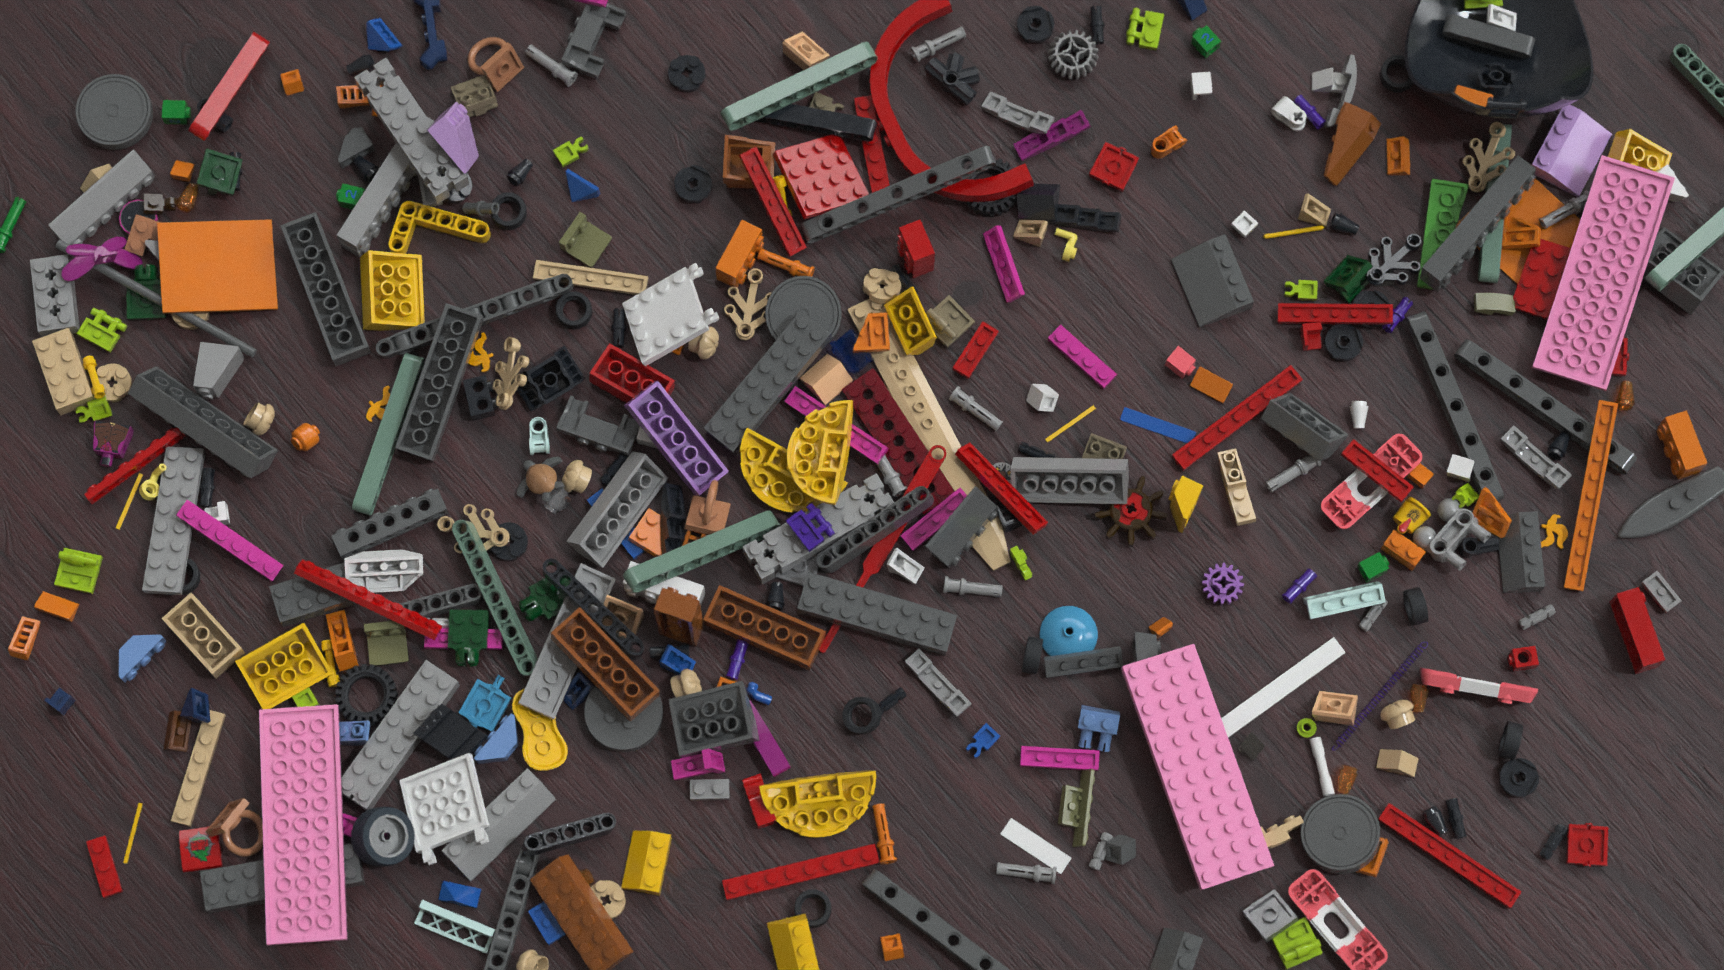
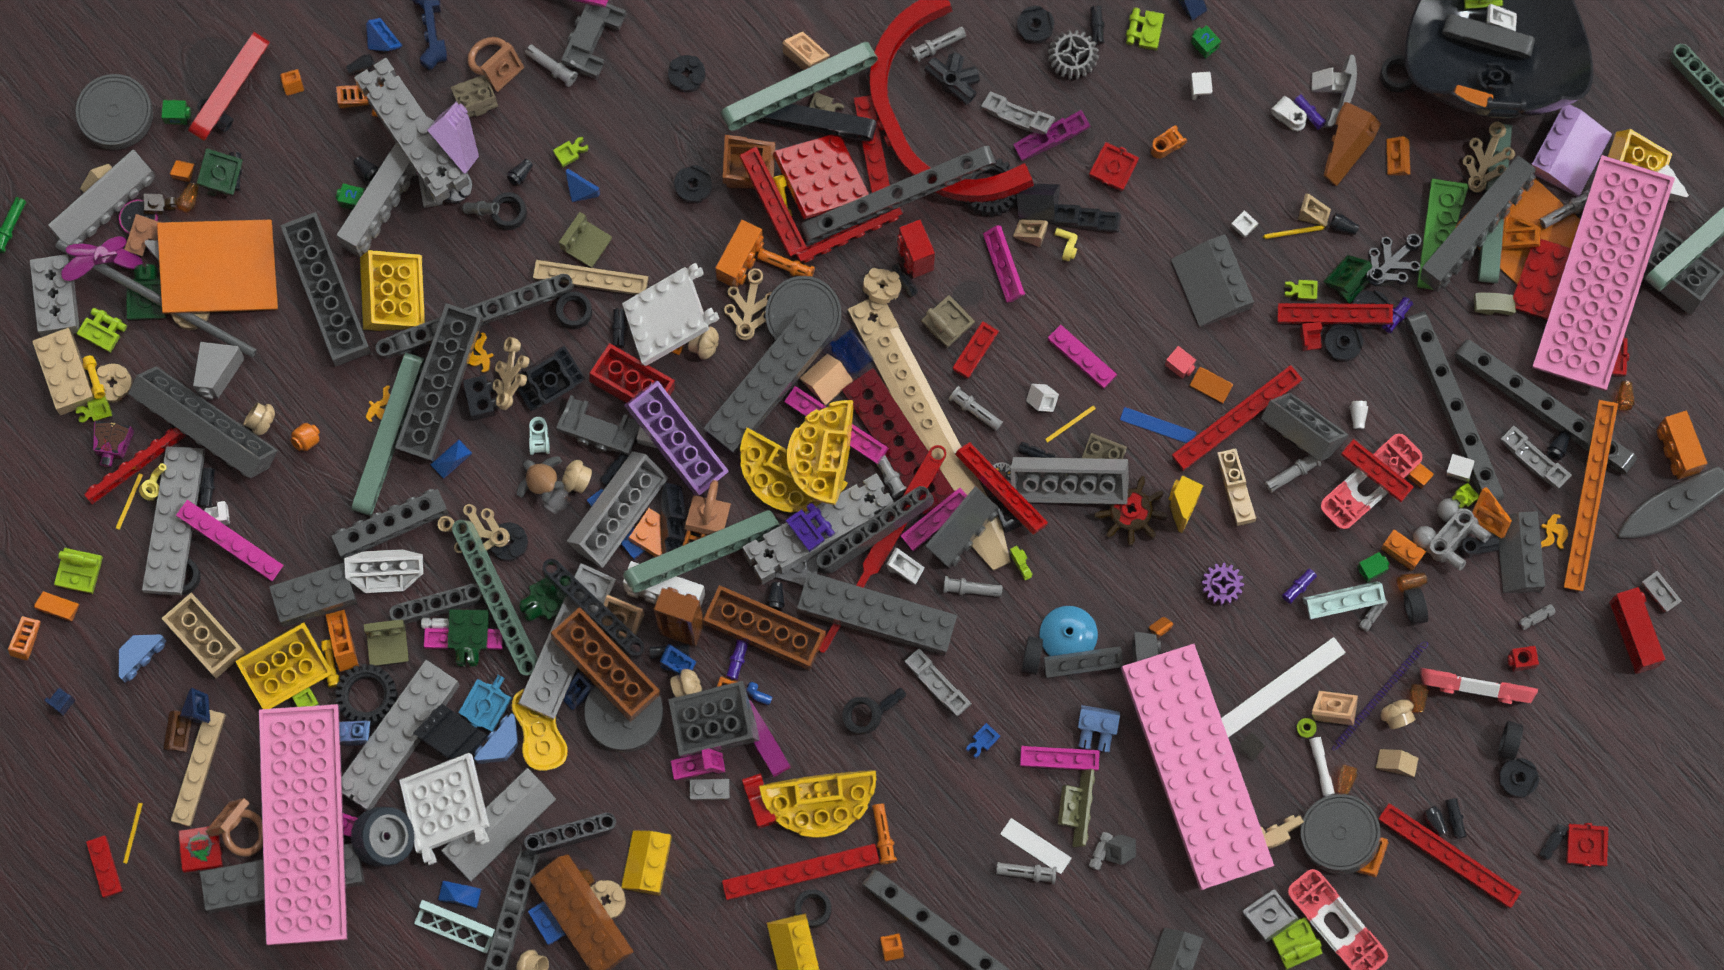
red plate [294,559,443,640] -> none
dark grey slope [338,126,375,169] -> none
yellow beam [388,201,491,254] -> none
orange wing [853,313,890,353] -> none
yellow slope [884,287,937,355] -> none
yellow hat [1393,496,1431,534] -> none
none -> blue slope [431,440,472,479]
none -> red plate [795,207,903,263]
none -> clear orange cone [1397,573,1427,592]

